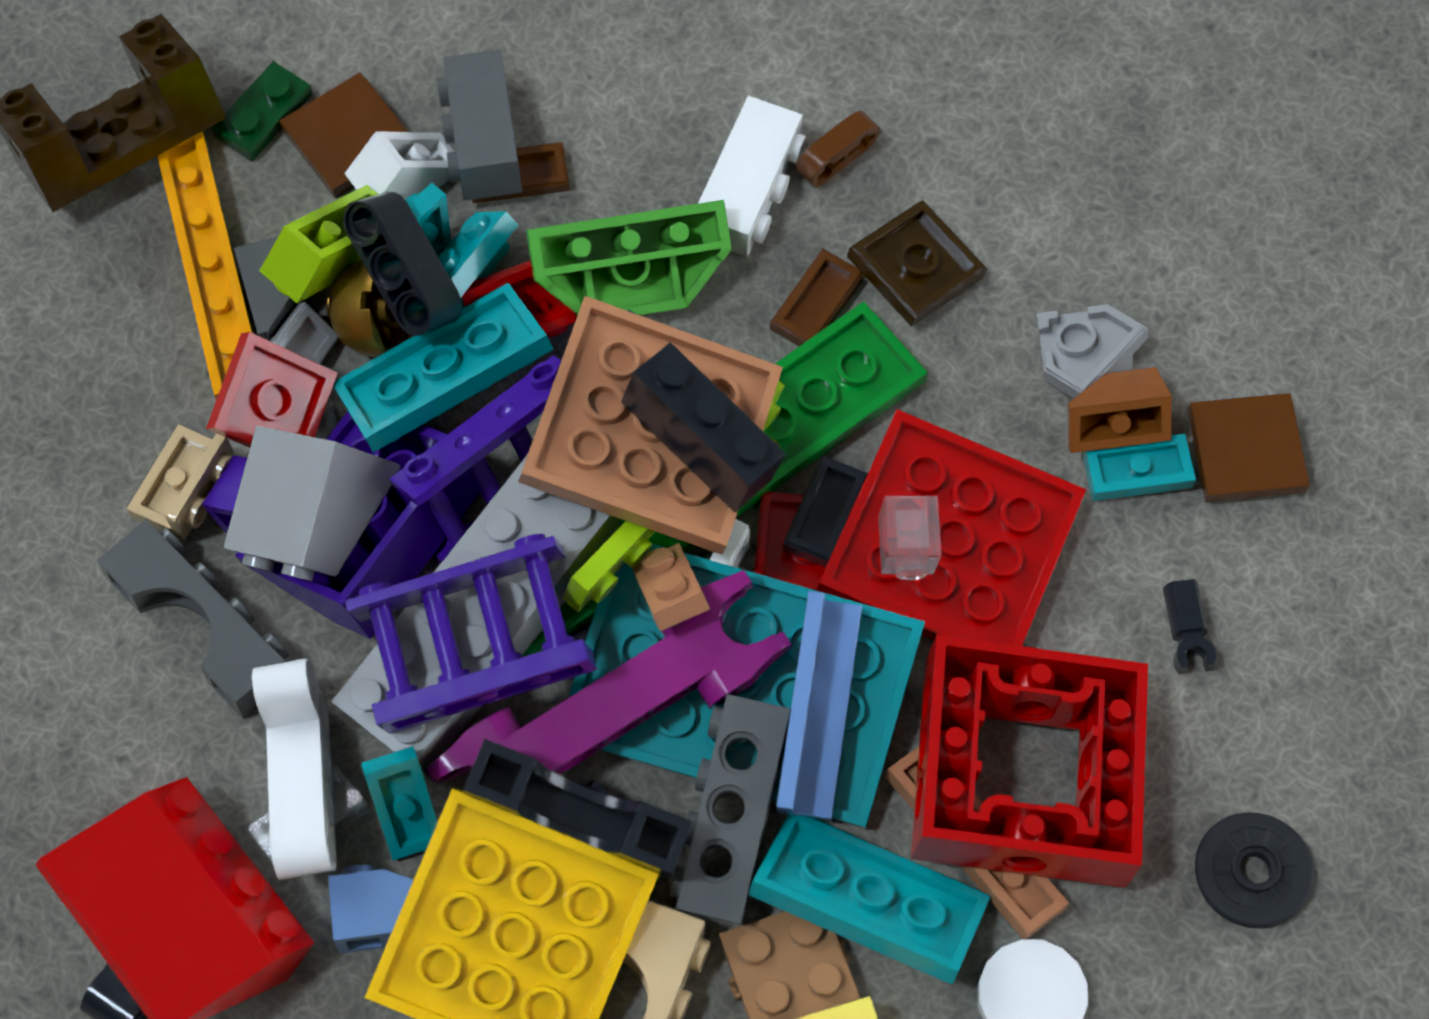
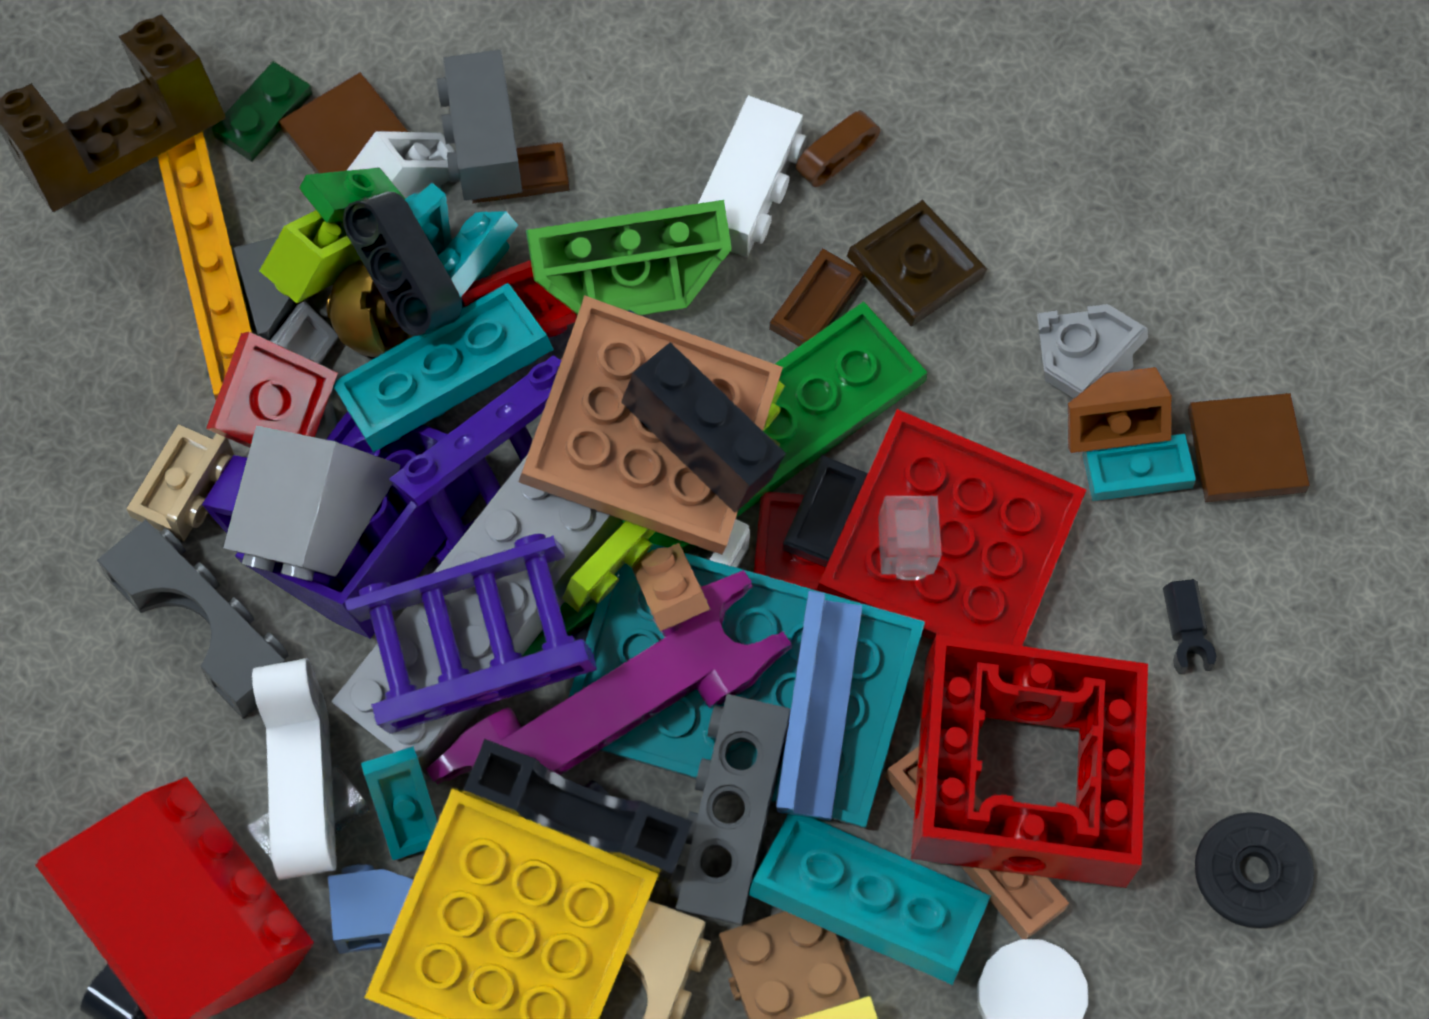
none -> green plate [299,167,406,223]

